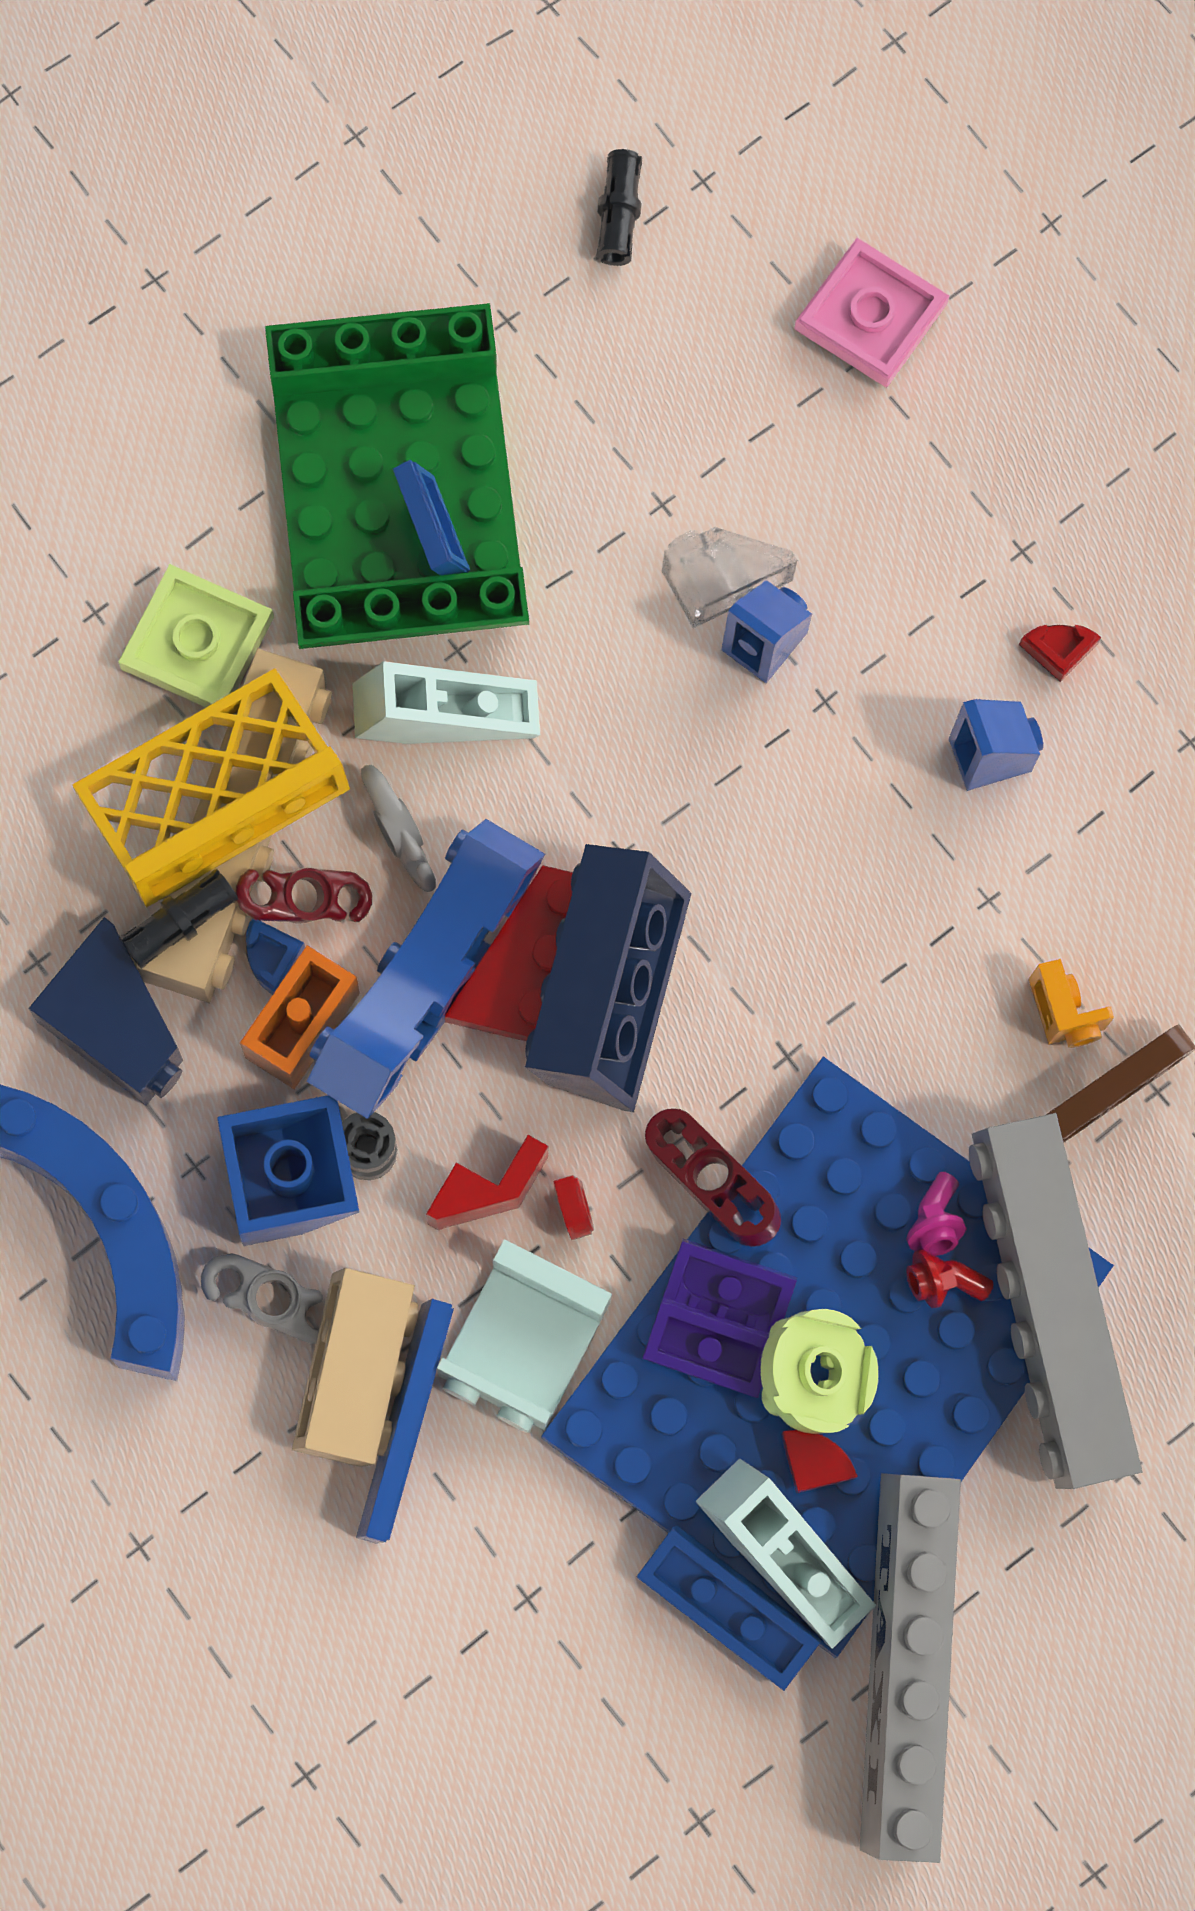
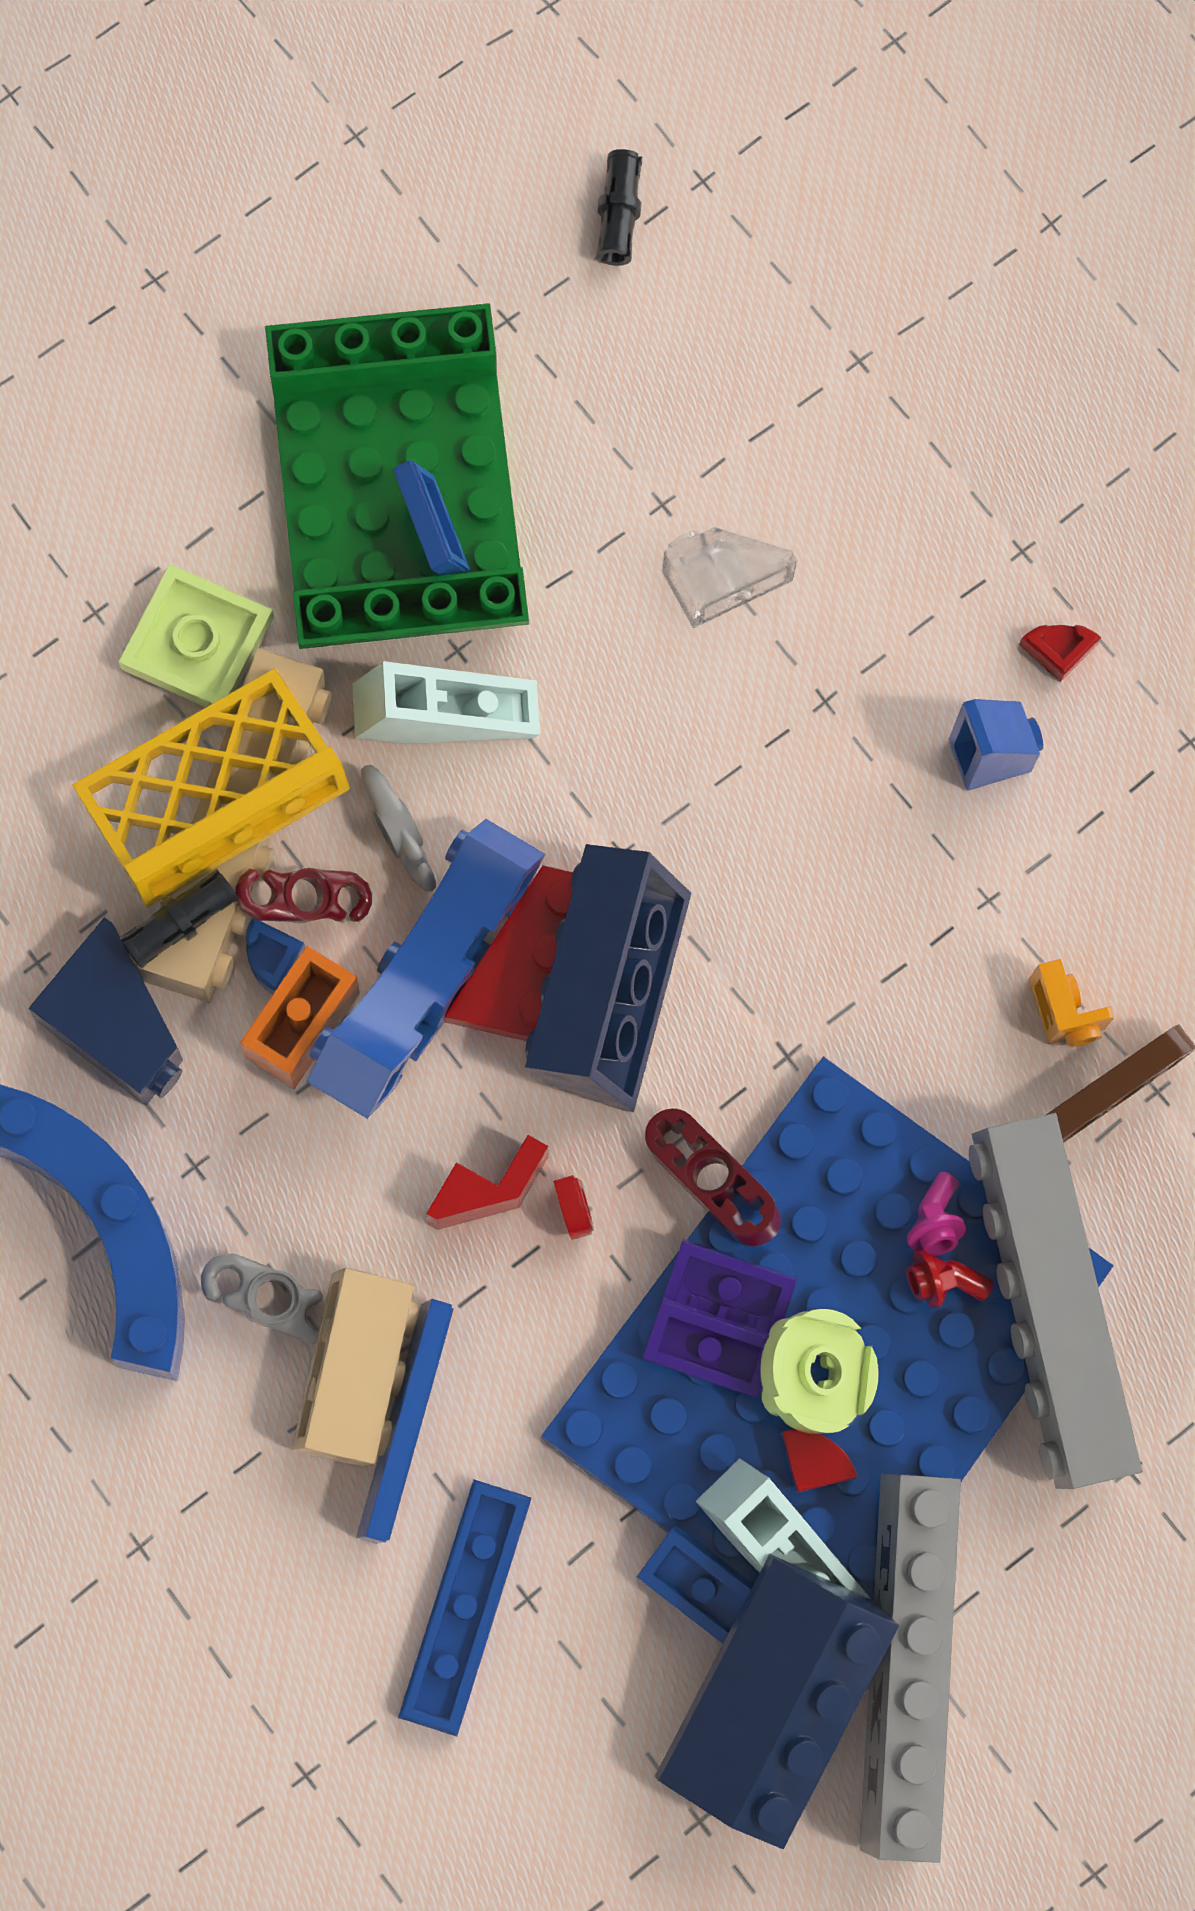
blue slope [217,1095,359,1246] -> none
dark grey wheel [342,1112,398,1181] -> none
light aqua panel [437,1239,612,1433] -> none
slope [721,580,812,683] -> none
bright pink plate [794,238,949,388] -> none
none -> blue tile [398,1479,532,1737]
none -> dark blue slope [655,1554,900,1850]

